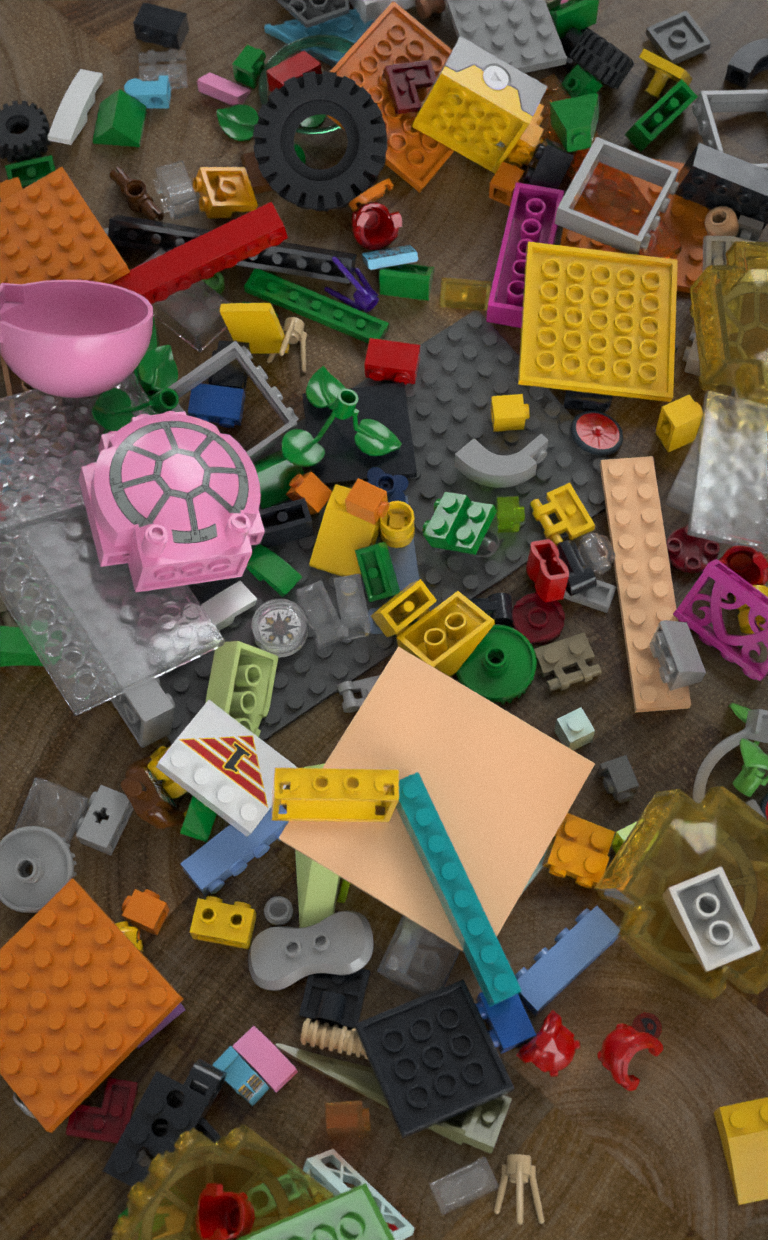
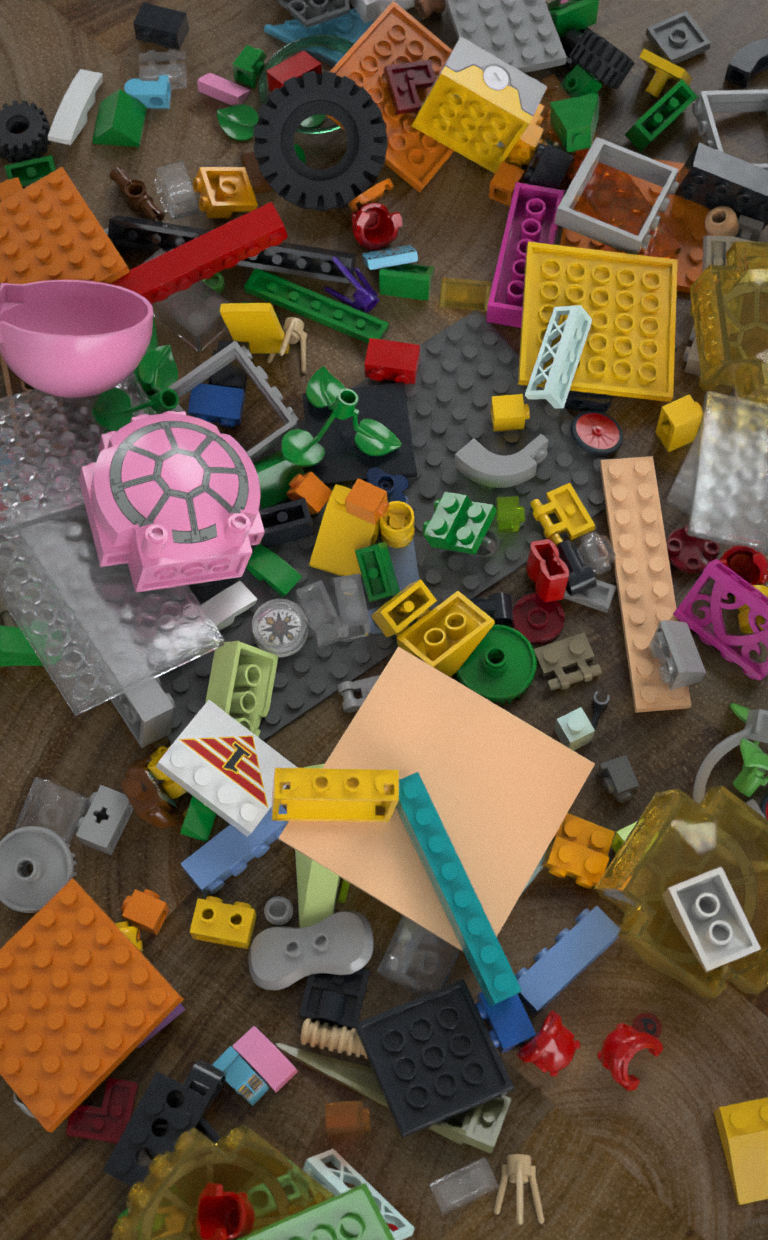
none -> light aqua fence [525,305,592,409]
none -> black hand [591,691,610,731]

